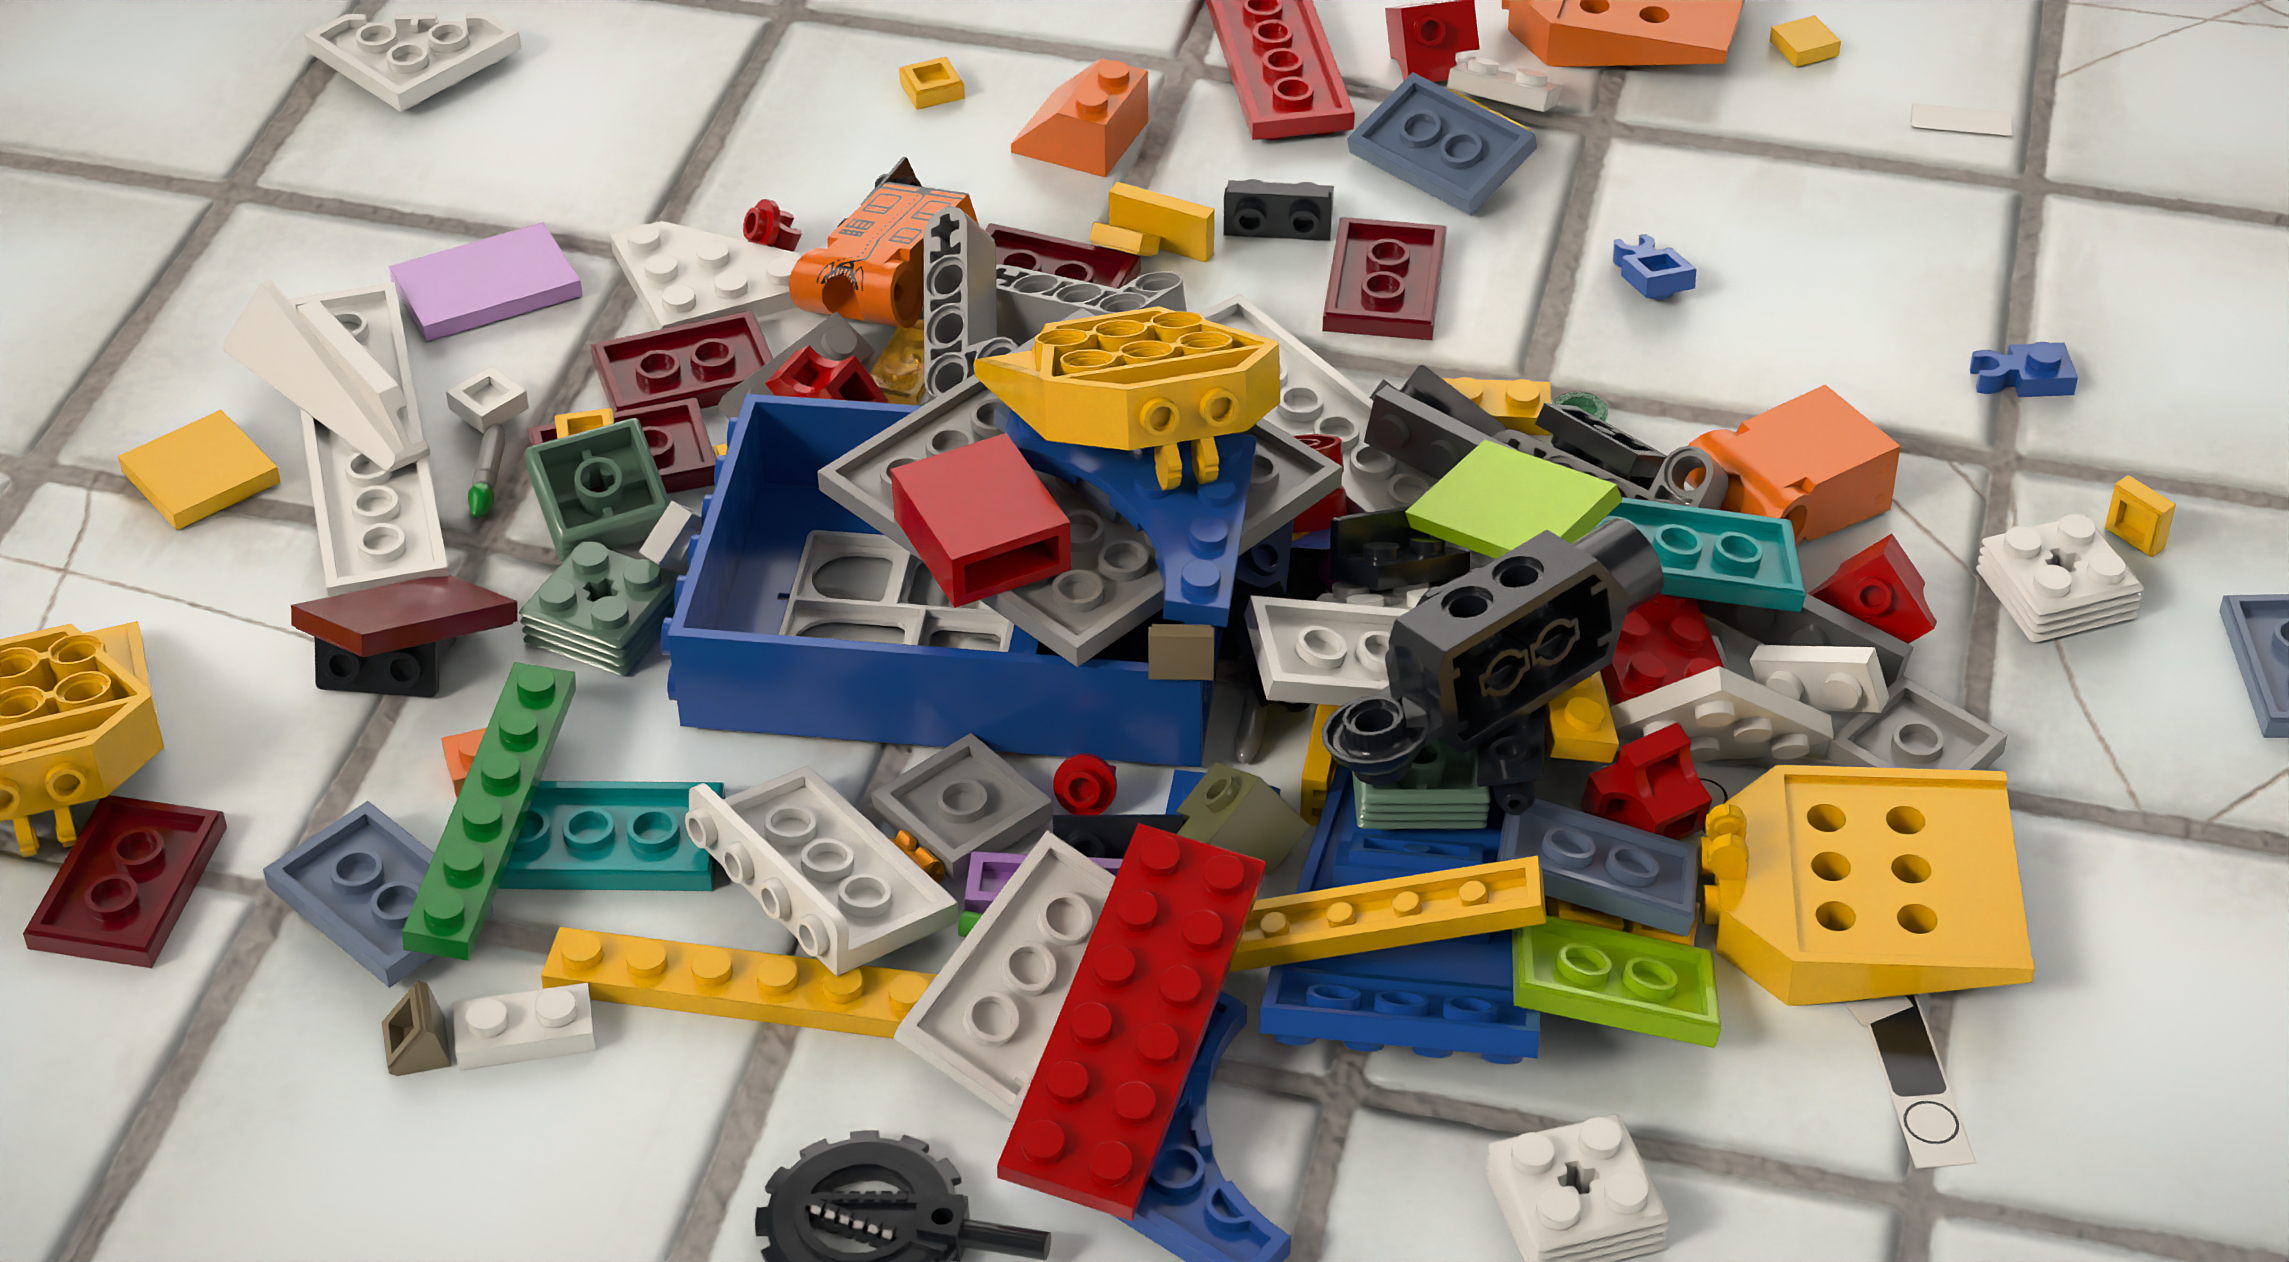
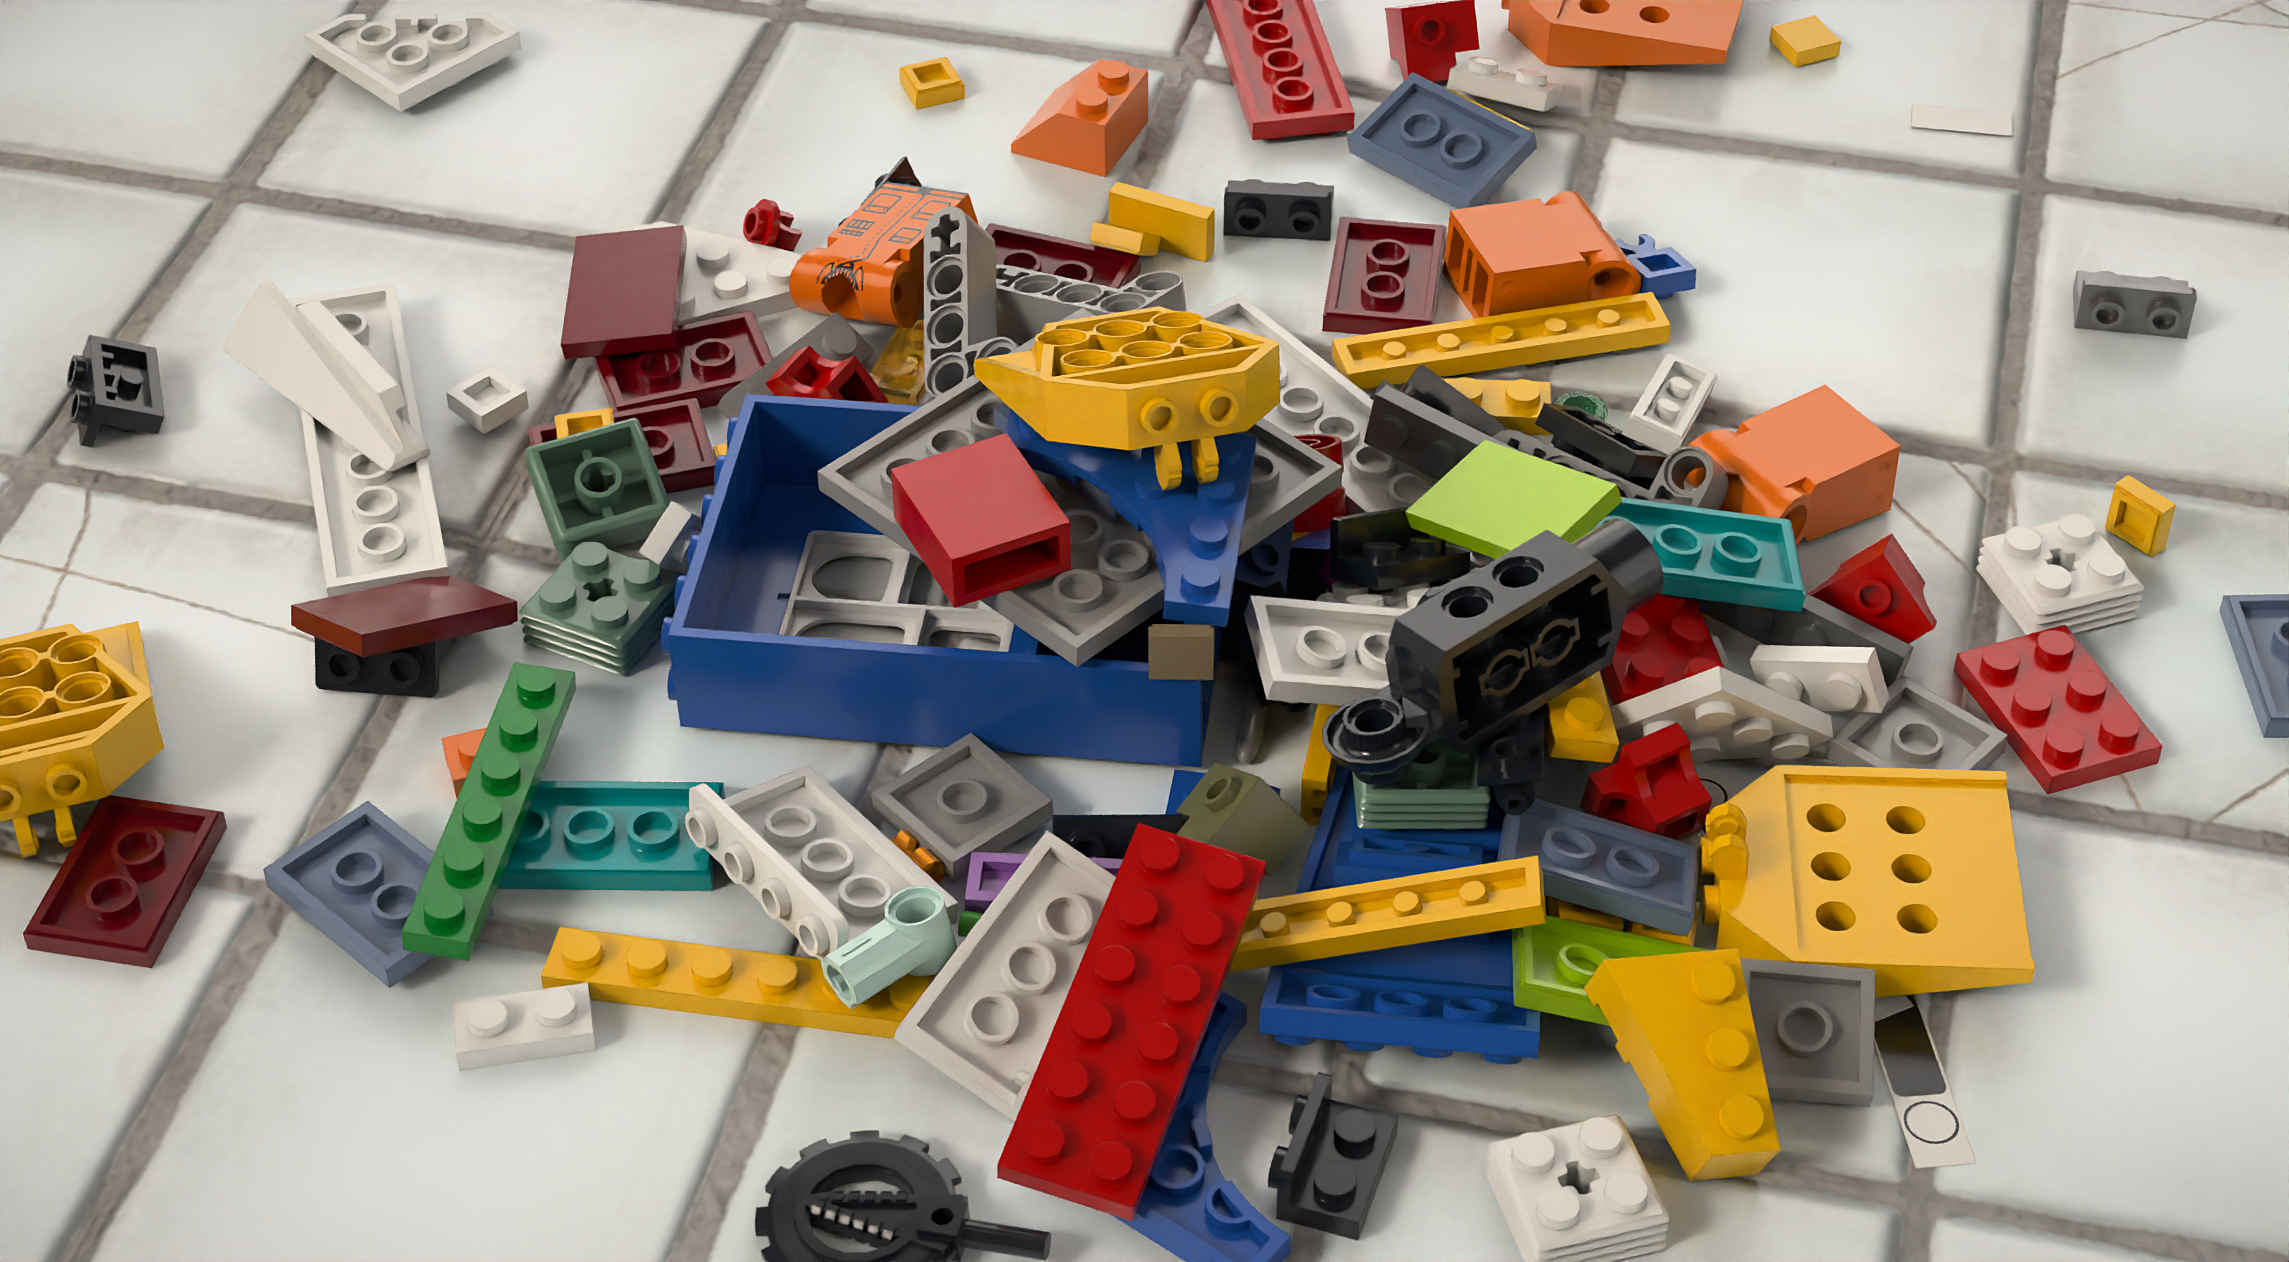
yellow tile [118,410,281,530] -> none
dark tan slope [382,980,451,1076] -> none
lavender tile [389,222,583,342] -> none
light grey piece [468,423,505,518] -> none
red plate [1053,753,1118,815] -> none
blue plate [1969,342,2078,397] -> none
none -> black bracket [67,335,165,448]
none -> dark red tile [560,225,687,359]
none -> light aqua piece [820,885,957,1009]
none -> black bracket [1268,1072,1398,1241]
none -> yellow plate [1332,292,1671,390]
none -> orange piece [1442,190,1641,318]
none -> yellow wedge [1584,948,1781,1182]
none -> white tile [1622,354,1718,455]
none -> light grey plate [1740,958,1875,1107]
none -> plate [1953,625,2163,795]
none -> flat silver bracket [2073,271,2197,339]

